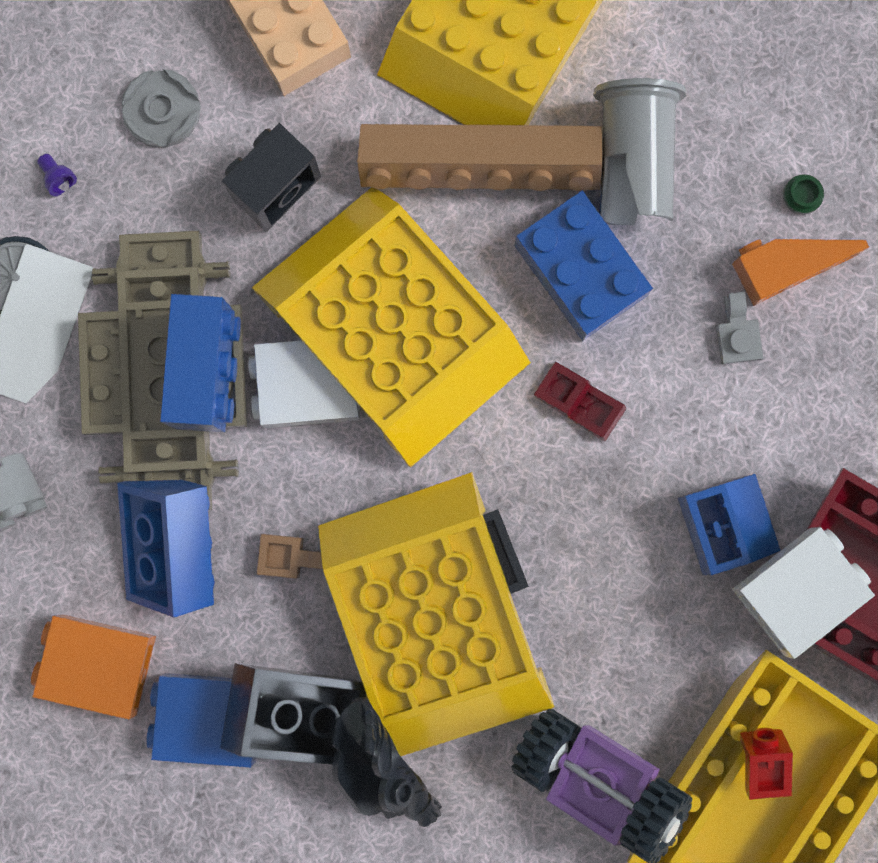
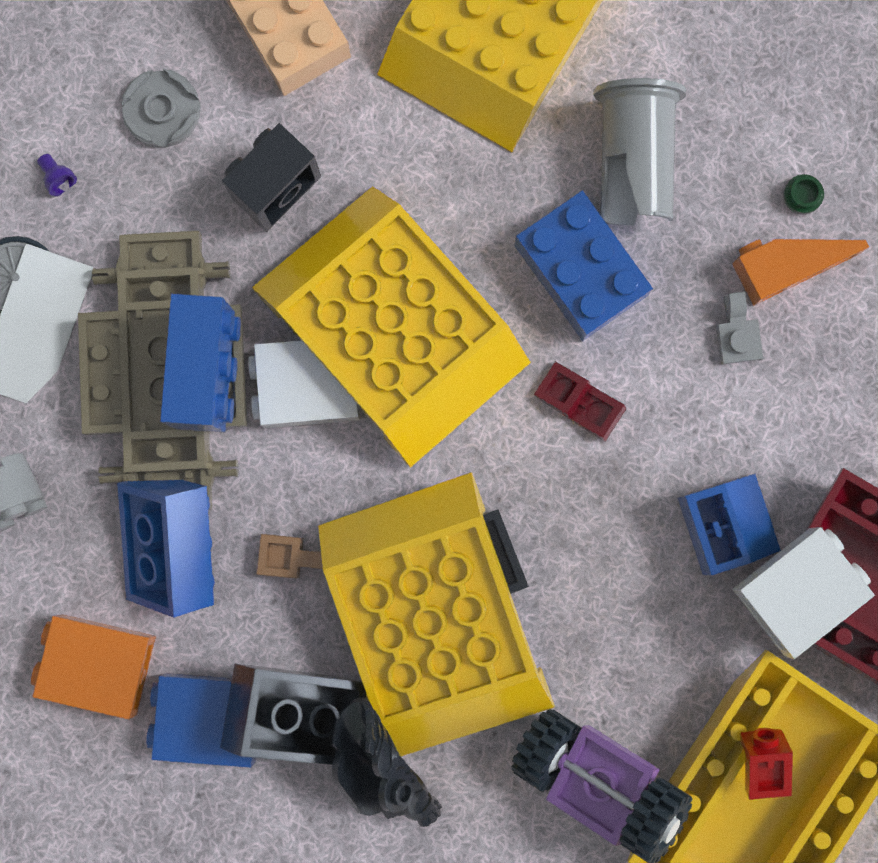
medium nougat brick [357,124,602,191] -> none

